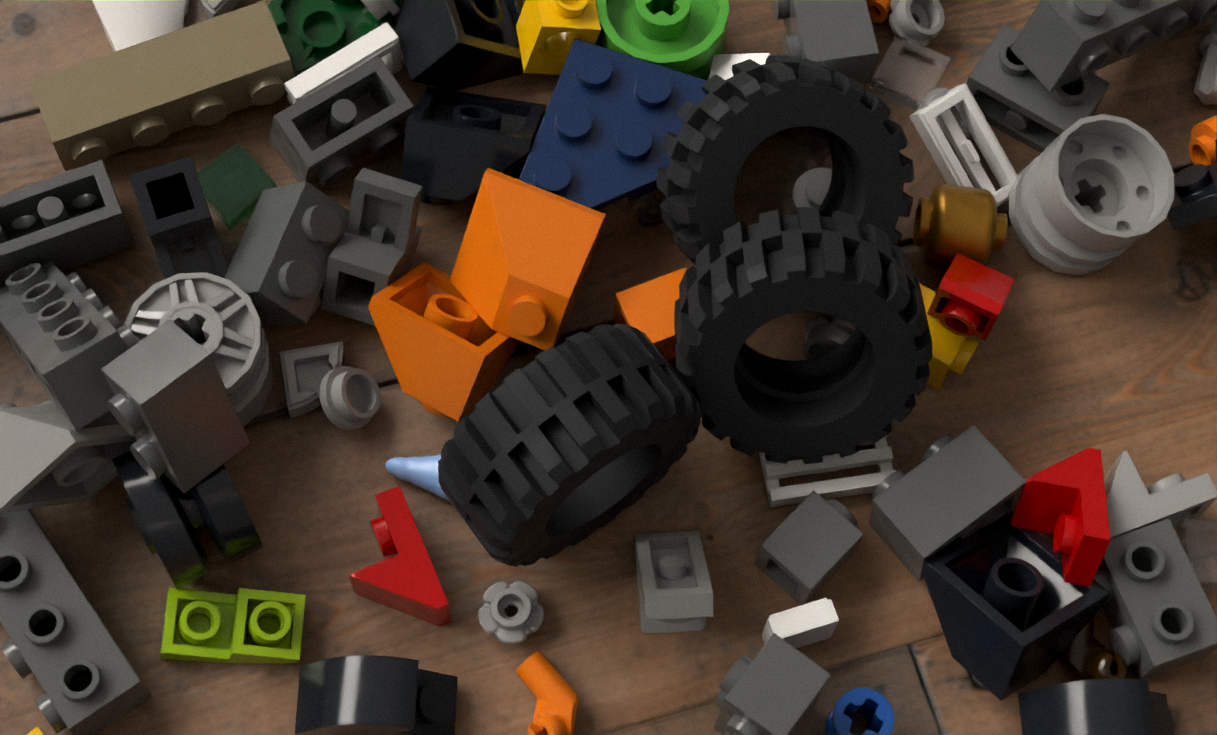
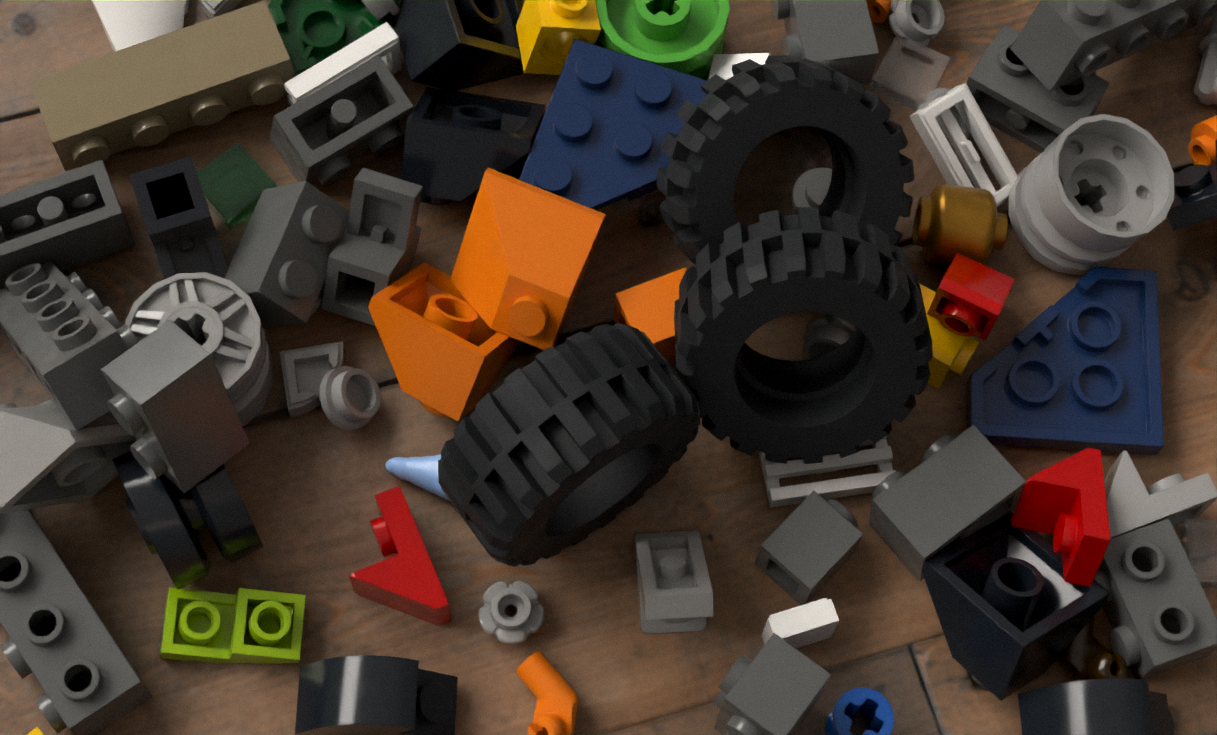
none -> dark blue plate [966,267,1164,455]

